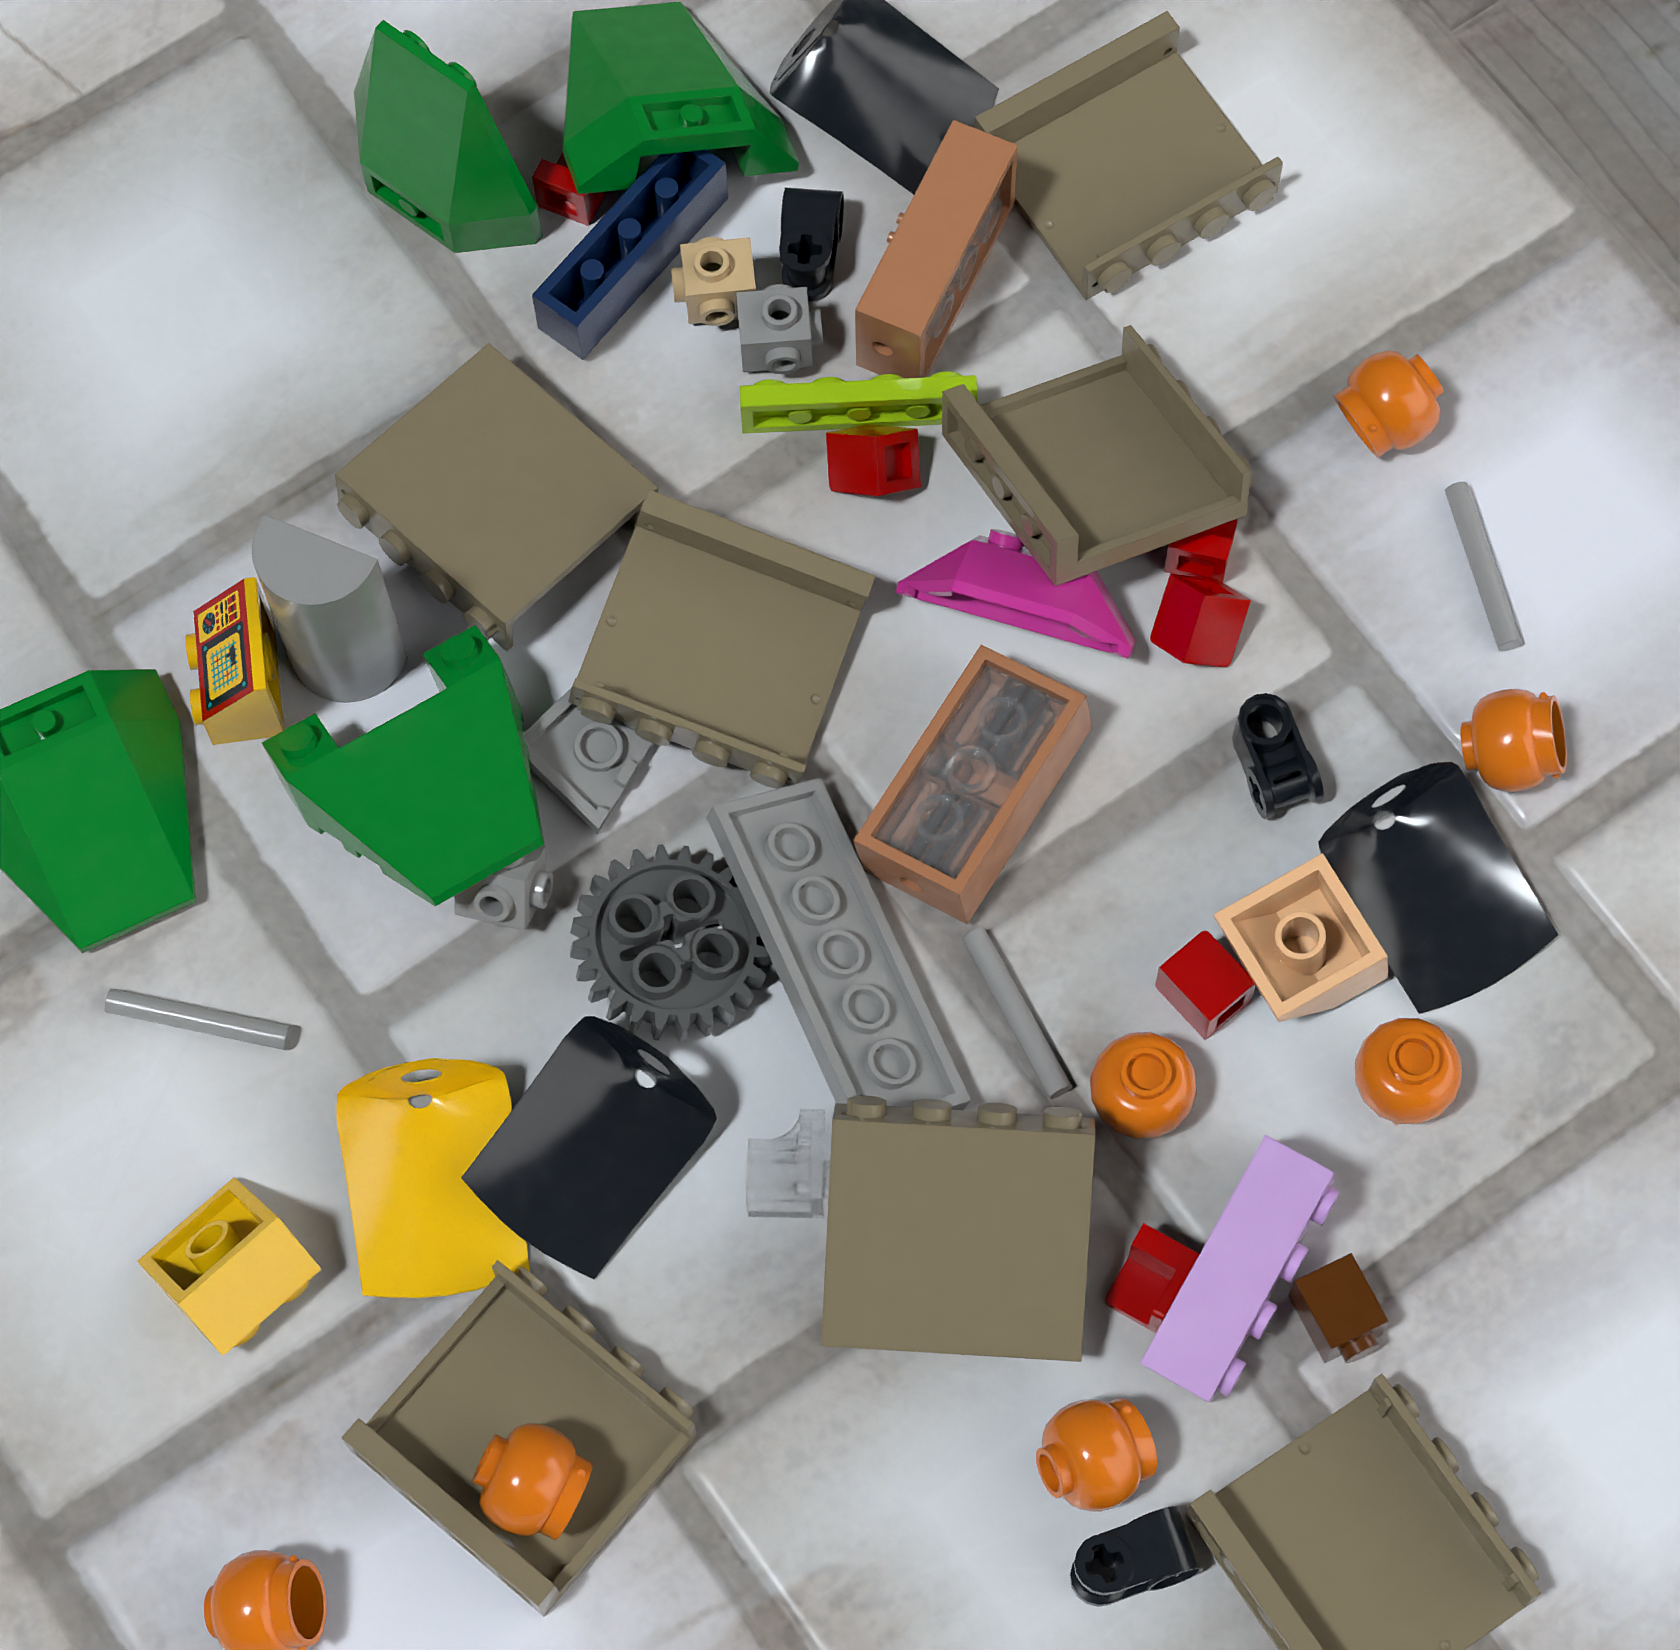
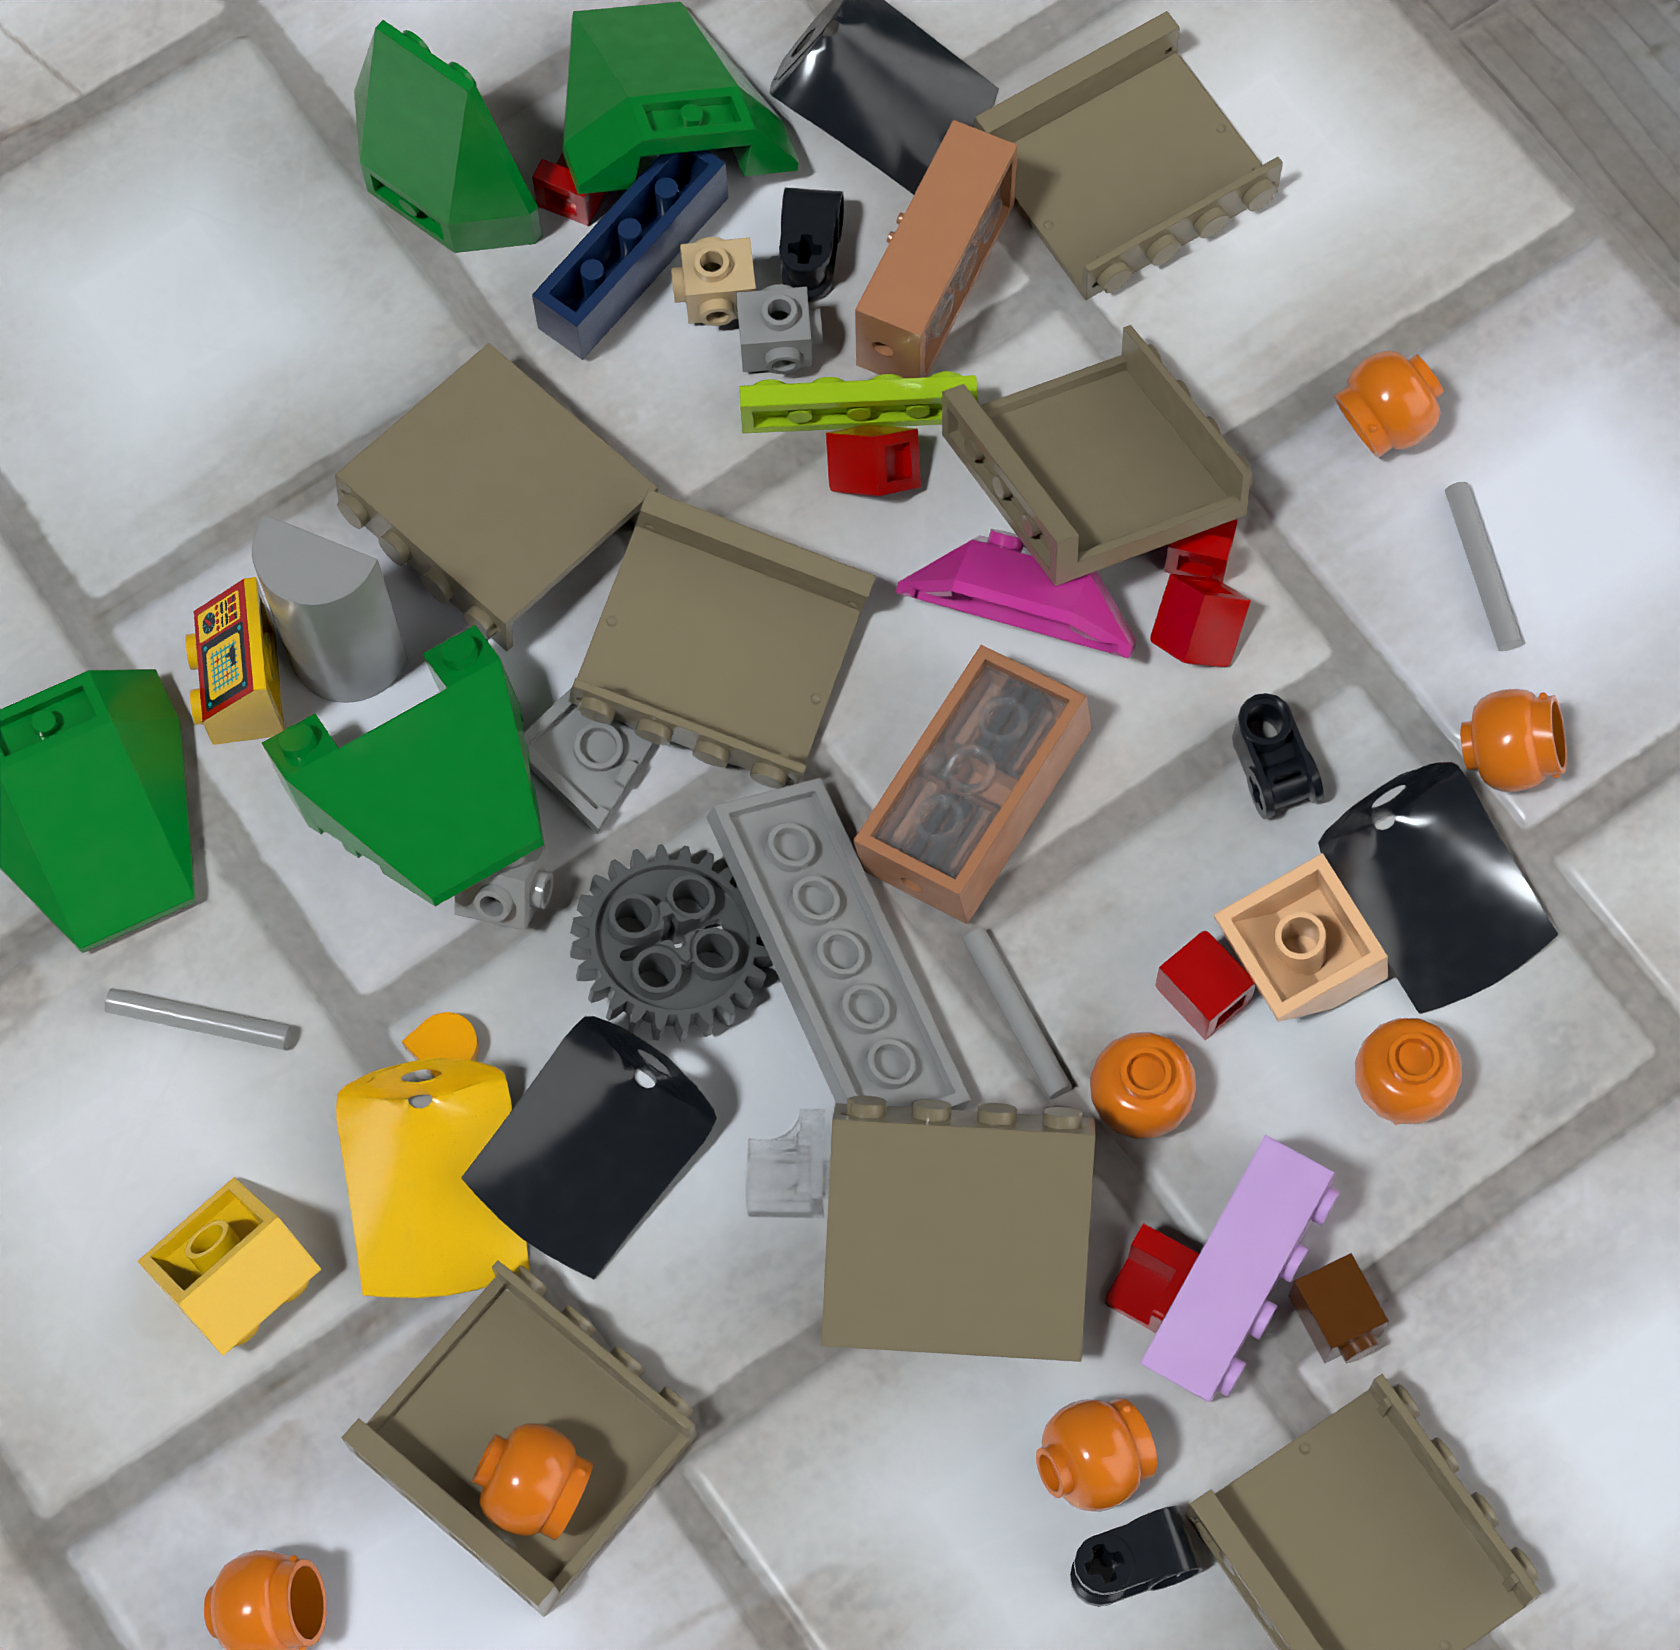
none -> light orange tile [402,1012,479,1078]

